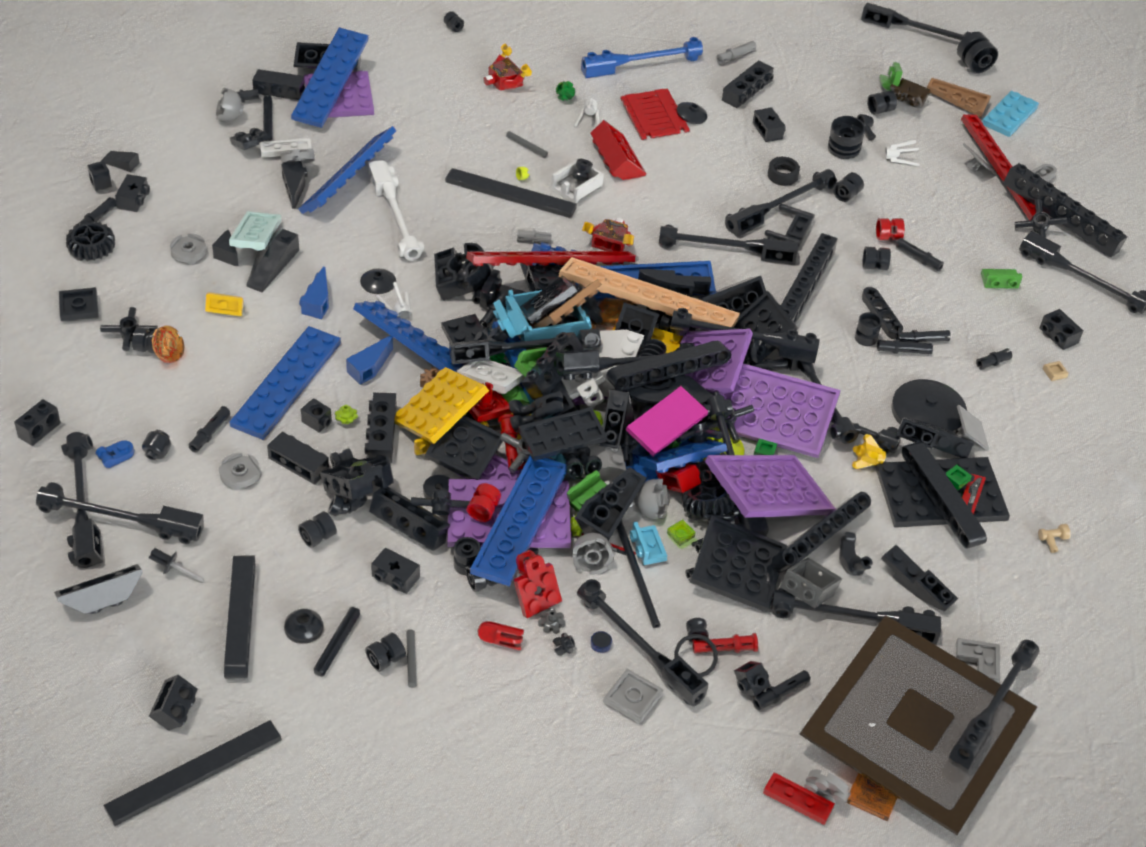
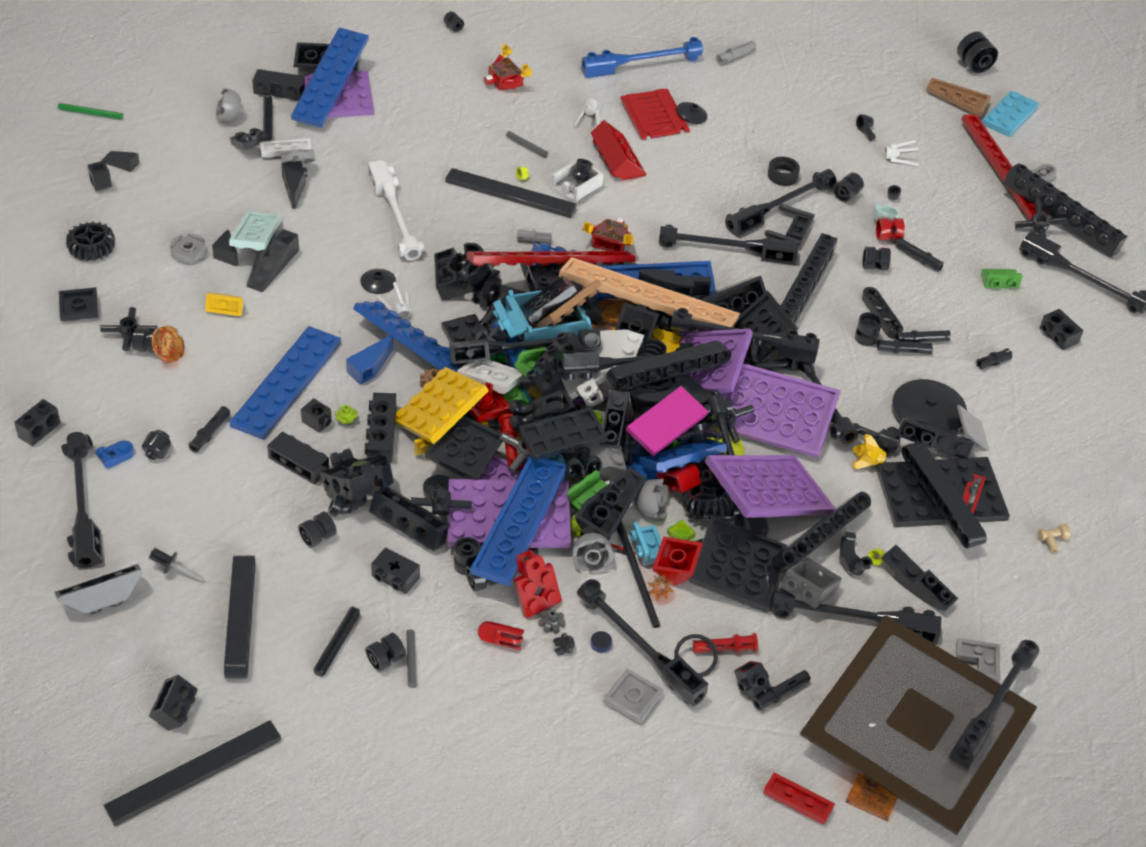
black bar [36,482,204,544] -> none
black pin [75,197,117,226] -> none
black brick [115,174,150,212] -> none
light grey plate [219,453,260,490] -> none
black pin [236,88,259,103] -> none
black piece [284,608,323,644] -> none
blue plate [298,126,397,214] -> none
blue slope [299,266,329,320] -> none
red wheel [467,483,501,522] -> none
green gear [556,81,575,101] -> none
black wheel [686,617,709,643] -> none
black brick [722,60,774,108] -> none
black brick [753,107,786,142] -> none
green plate [754,438,777,455] -> none
light grey plate [804,769,851,804] -> none
black wheel [828,116,865,159] -> none
black bar [861,2,972,40] -> none
black wheel [867,90,897,115] -> none
bright green bracket [879,62,903,90] -> none
dark brown bracket [890,78,931,108] -> none
green plate [945,465,972,490] -> none
light grey piece [963,143,997,175] -> none
tan tile [1042,361,1069,381] -> none
none -> green bar [58,103,123,120]
none -> clear orange gear [648,574,673,600]
none -> red slope [652,536,703,586]
none -> neon yellow hinge [868,548,885,565]
none -> light aqua hair [873,203,899,222]
none -> black hinge [887,185,901,200]

